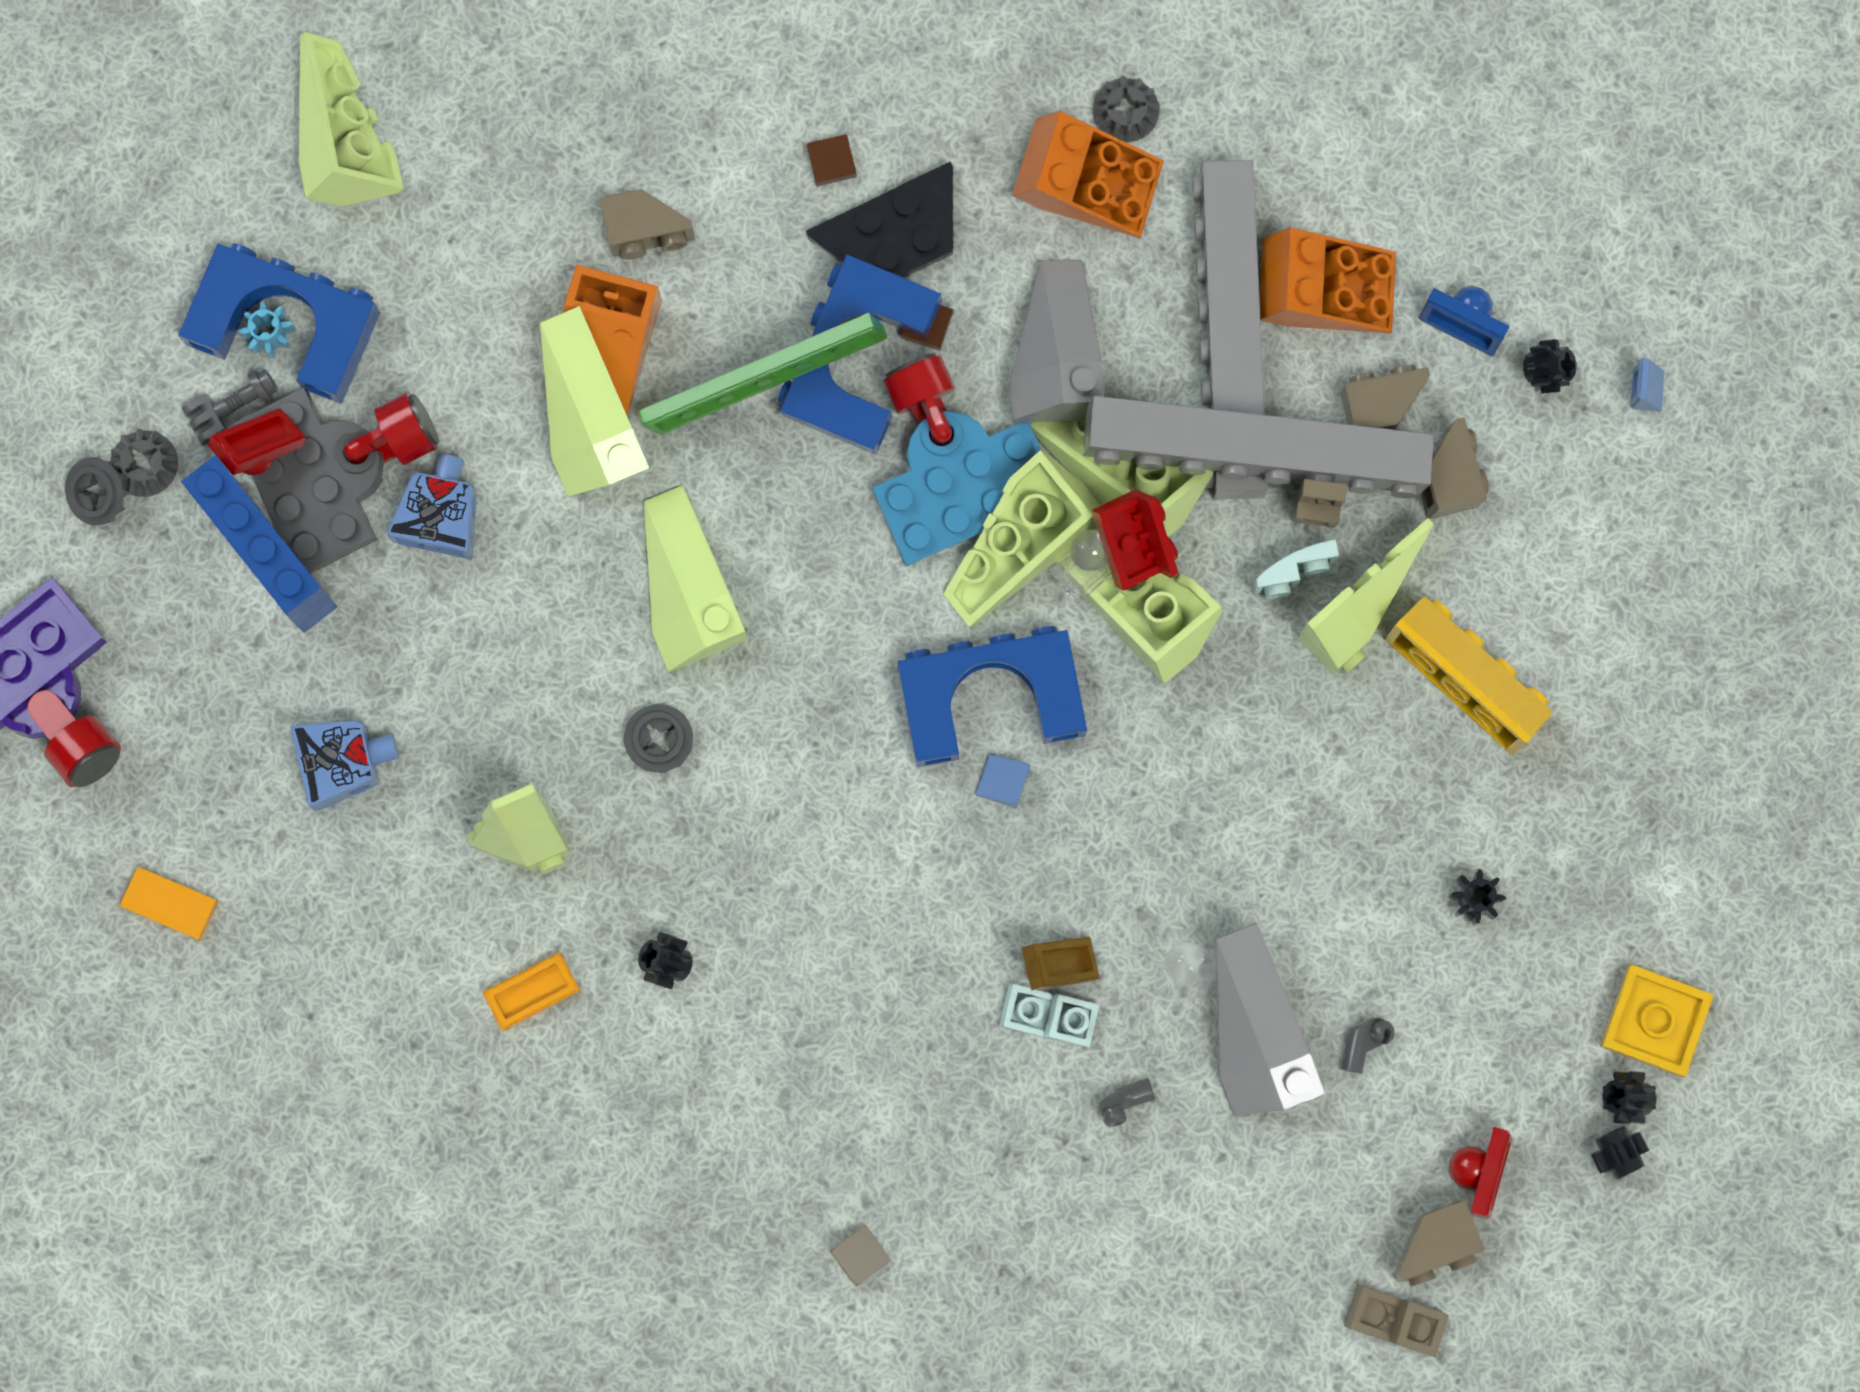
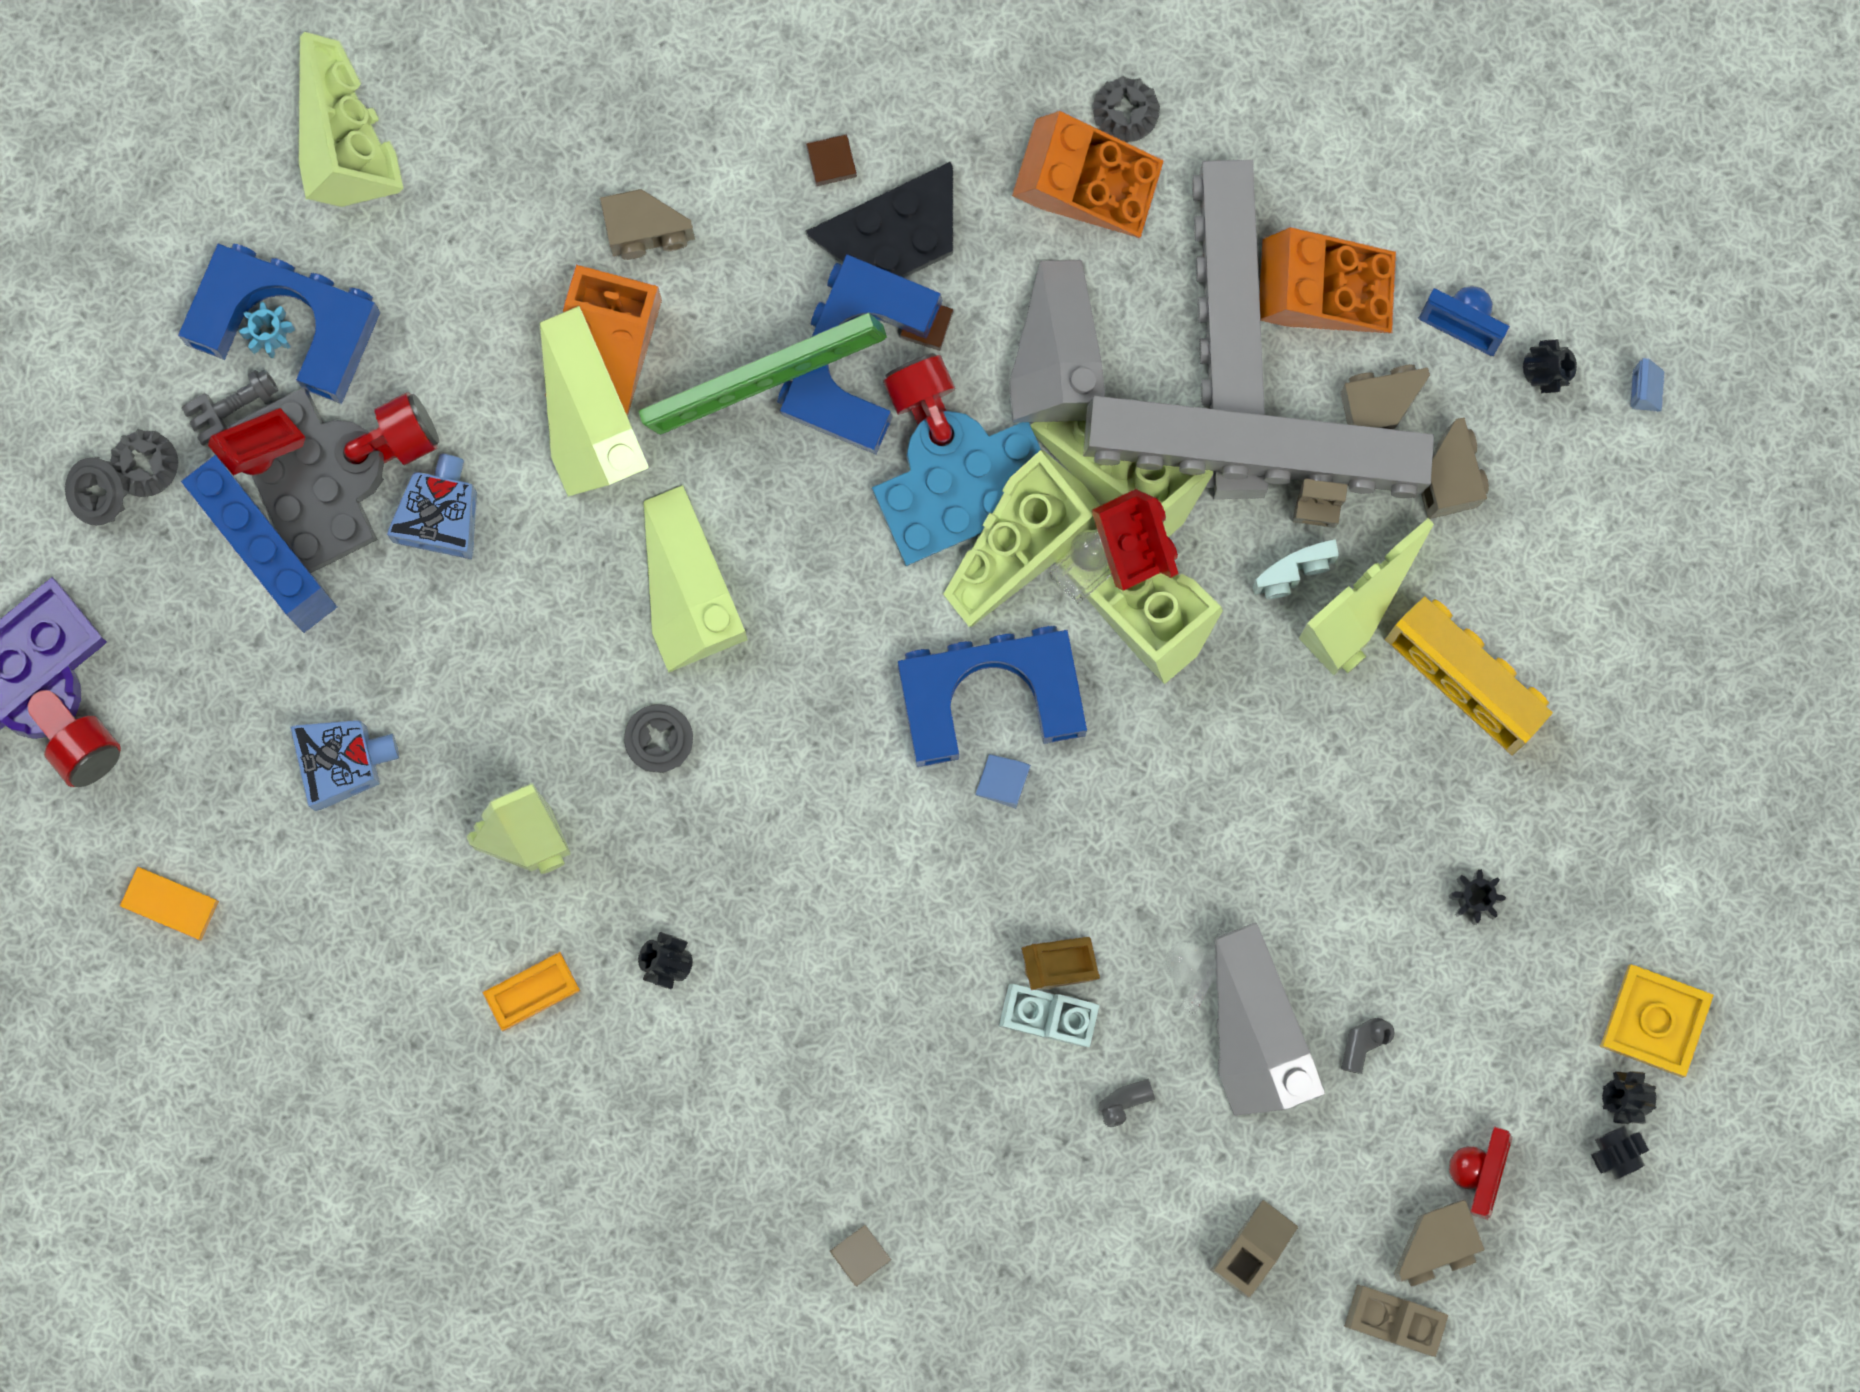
none -> dark tan slope [1210,1200,1298,1298]

